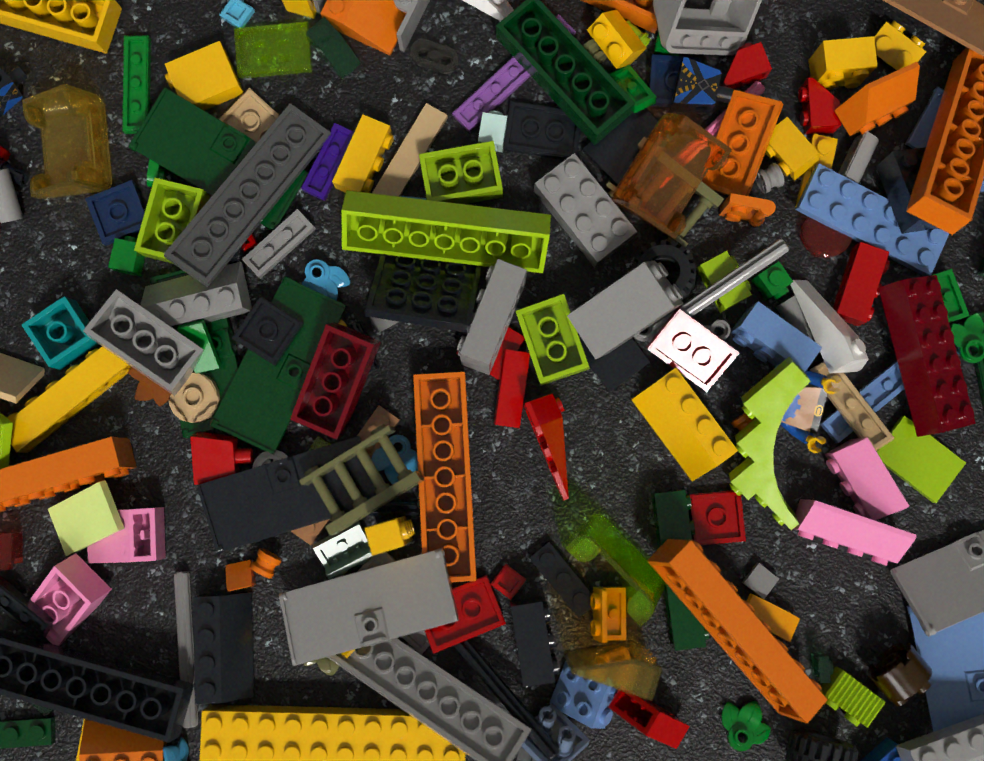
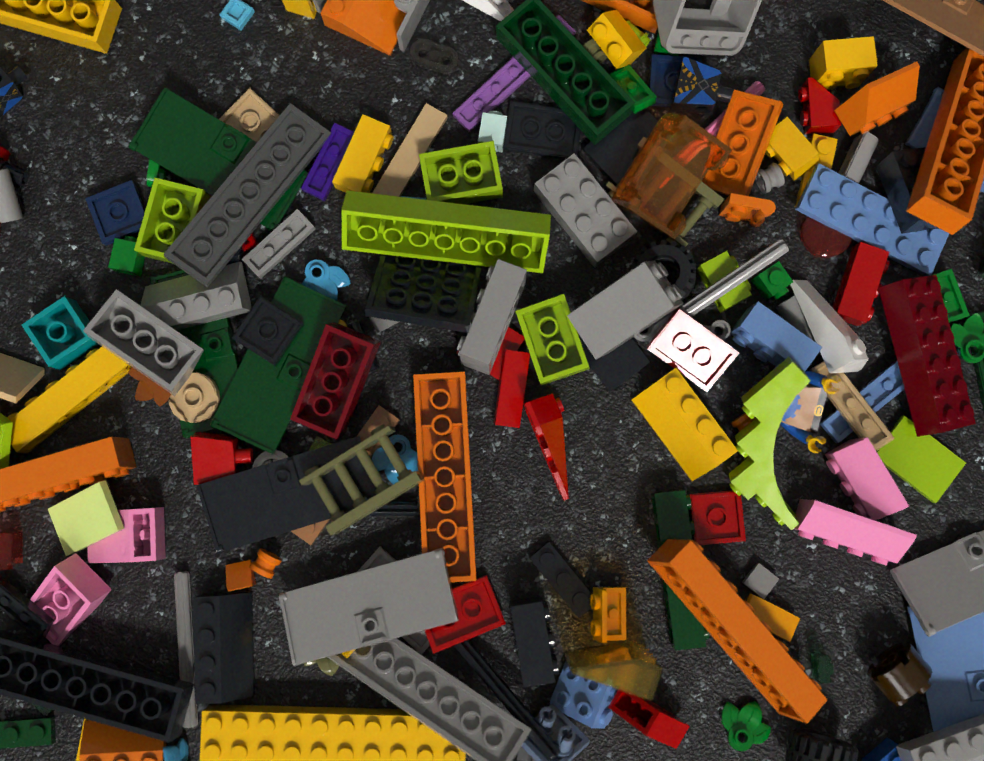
clear yellow windscreen [22,84,112,199] -> none
green tile [122,35,151,134] -> none
yellow brick [165,41,244,111] -> none
green tile [177,319,221,374] -> none
clear neon green tile [234,22,312,79] -> none
clear green slope [306,17,361,80] -> none
sand green bracket [313,521,374,579] -> none
yellow brick [365,516,416,556] -> none
red tile [490,564,526,600] -> none
clear neon green windscreen [561,514,665,627] -> none
red slope [721,42,772,90] -> none
lime brick [821,666,886,728] -> none
yellow bracket [874,20,926,70] -> none

